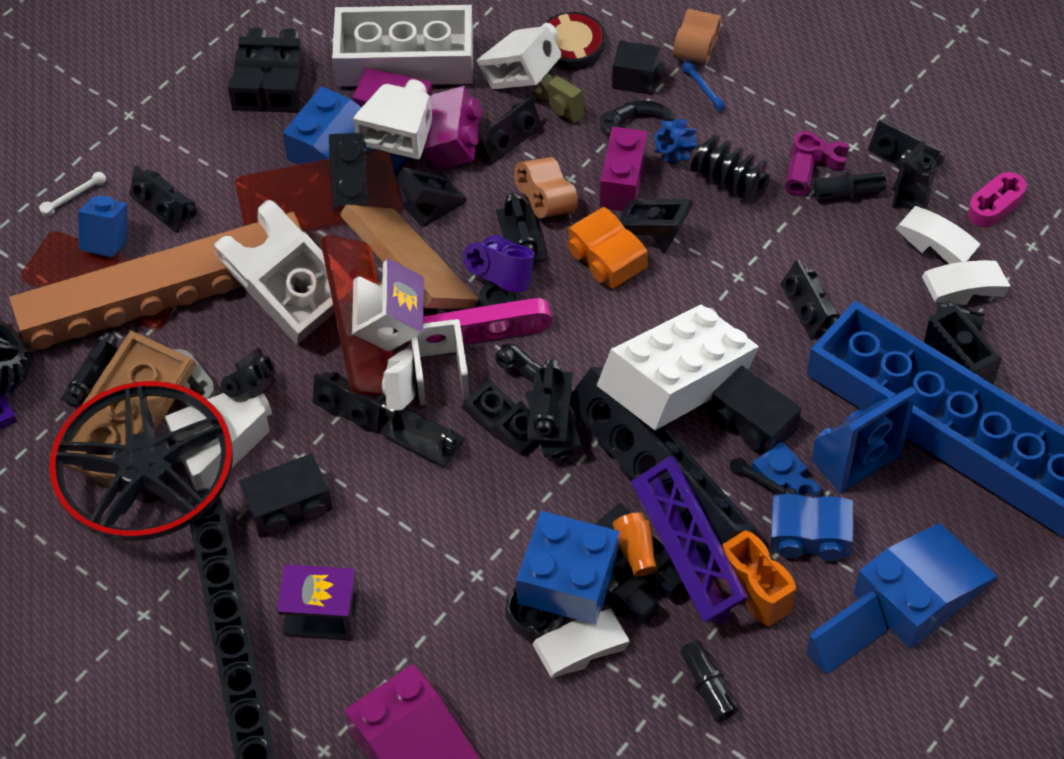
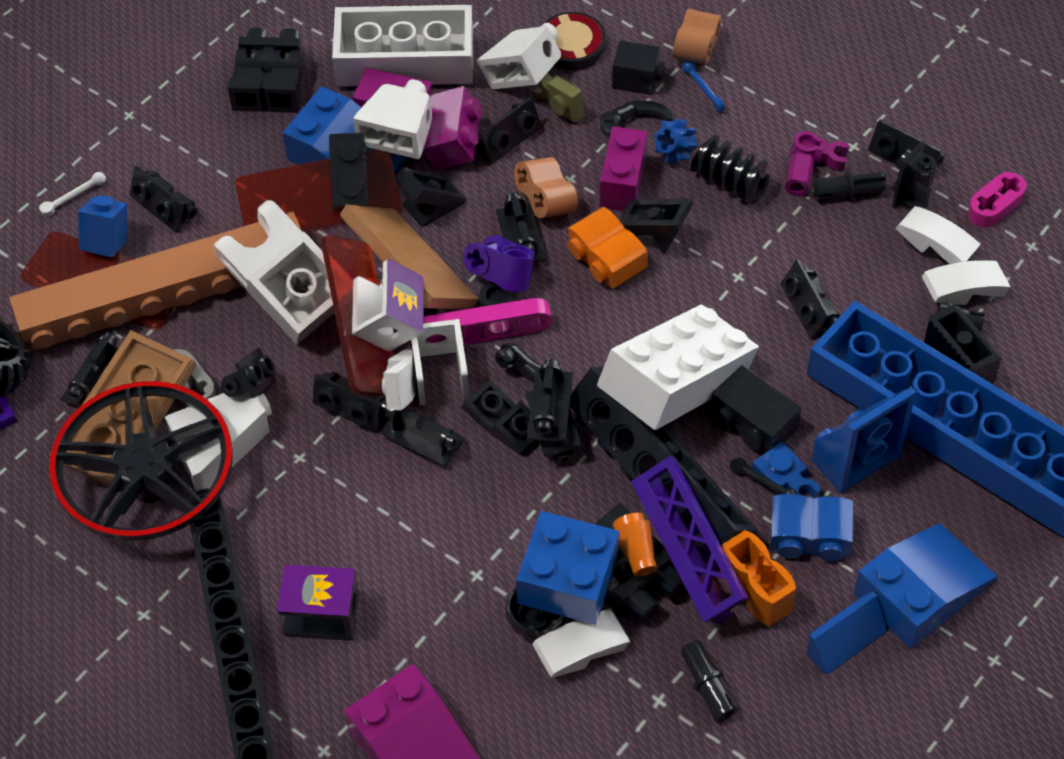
black brick [239,453,333,538] -> none

